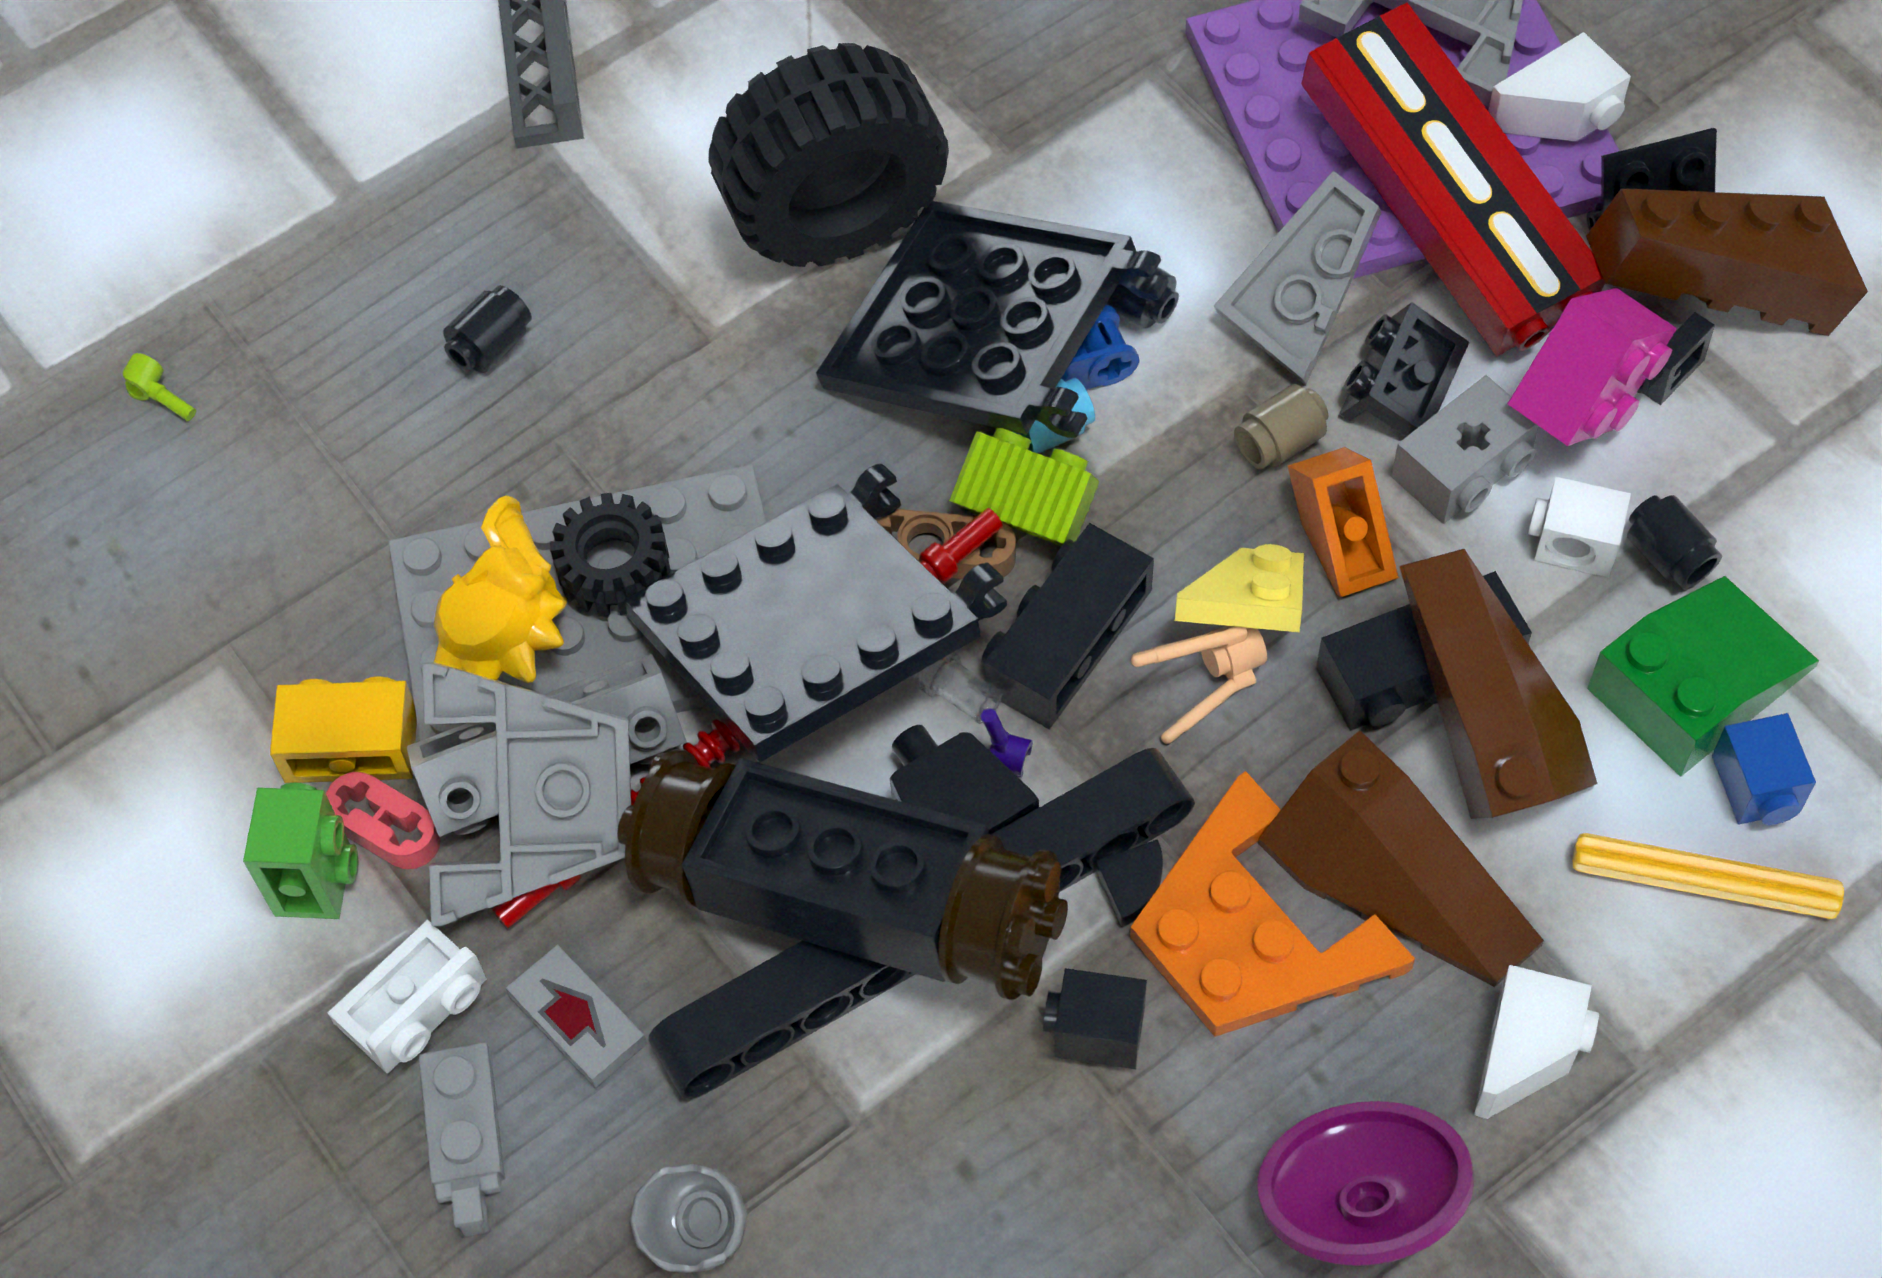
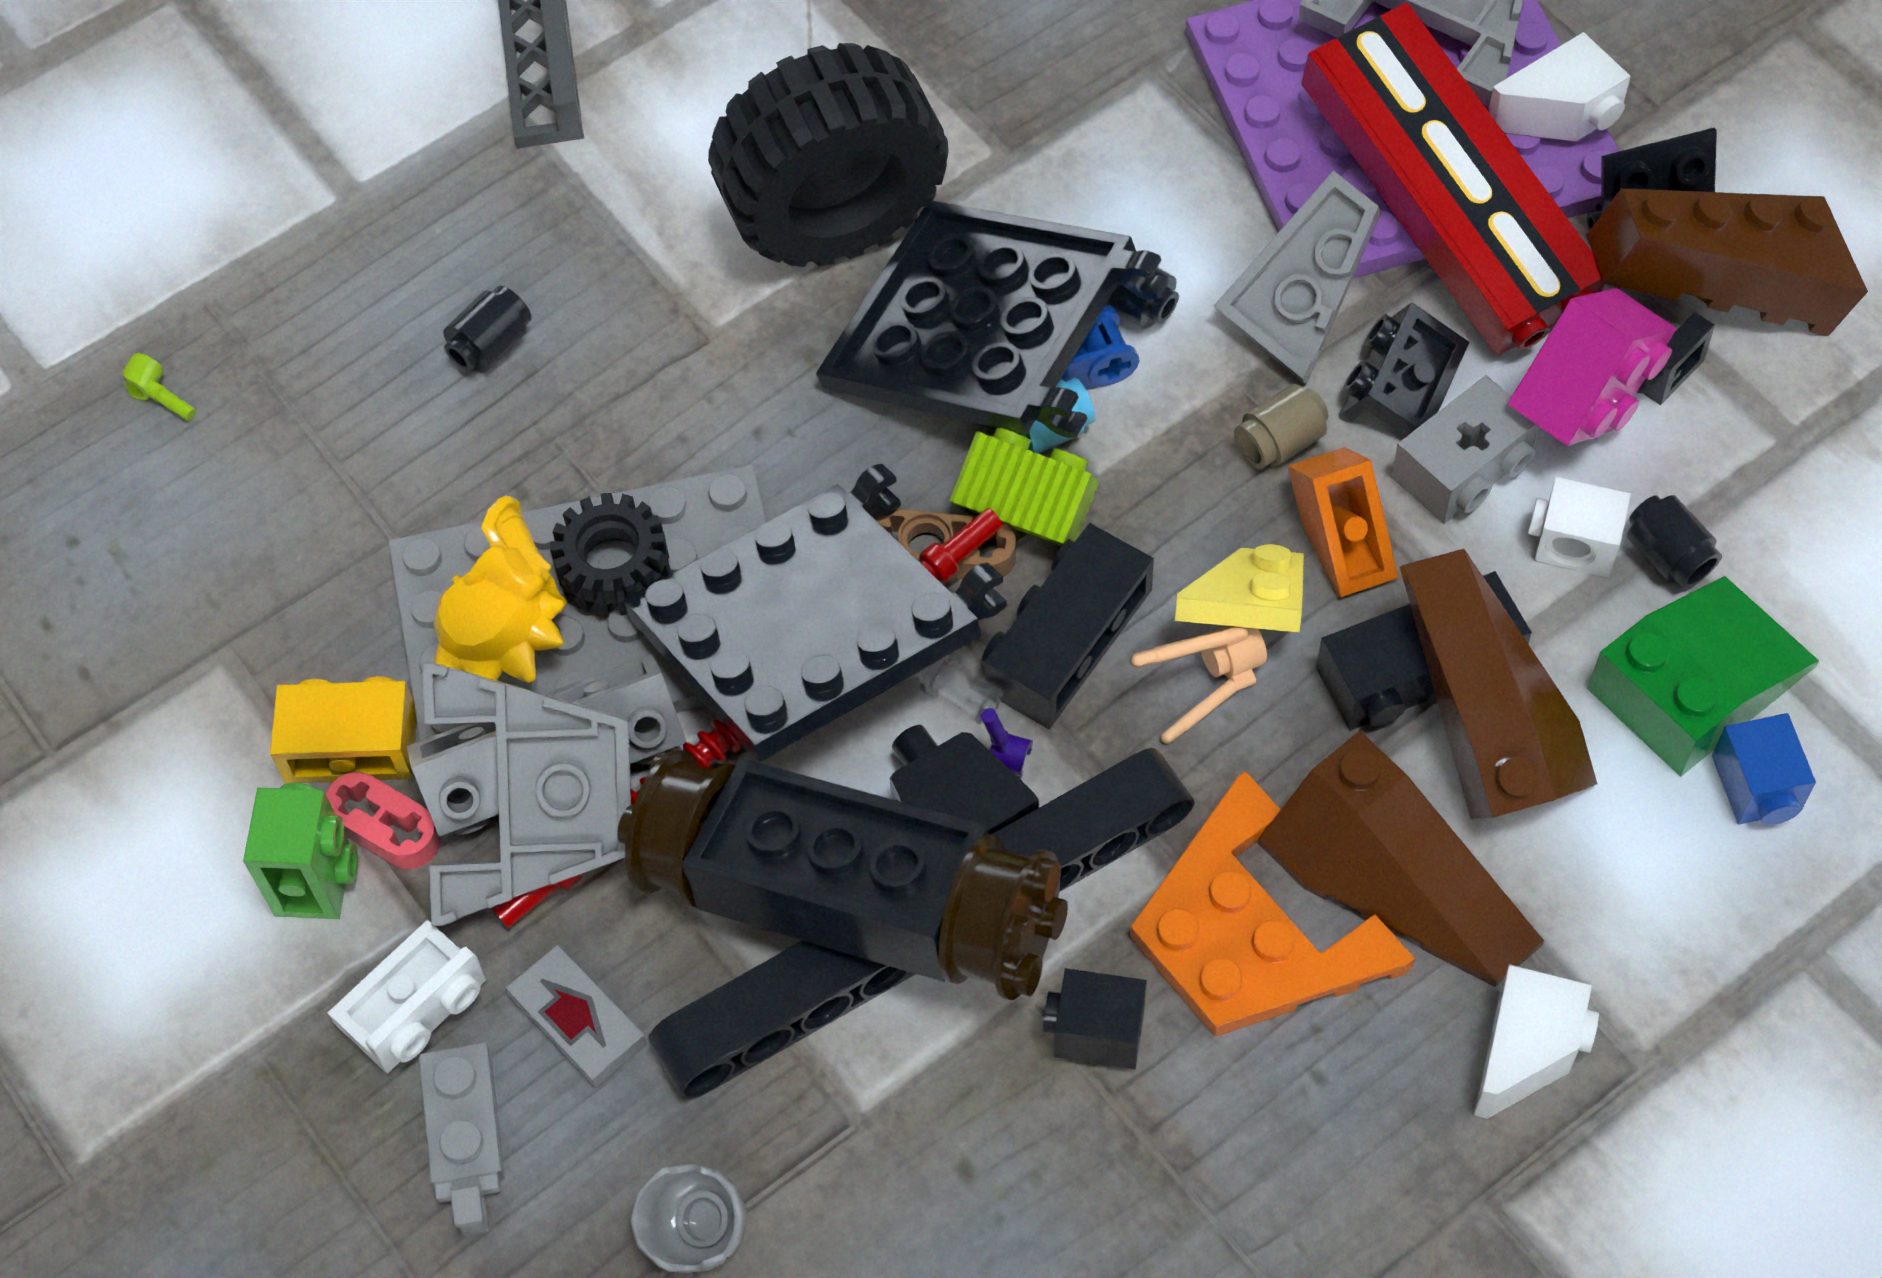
black tile [1096,839,1163,927] -> none
magenta dish [1257,1101,1474,1266] -> none
yellow axle [1572,833,1844,919] -> none

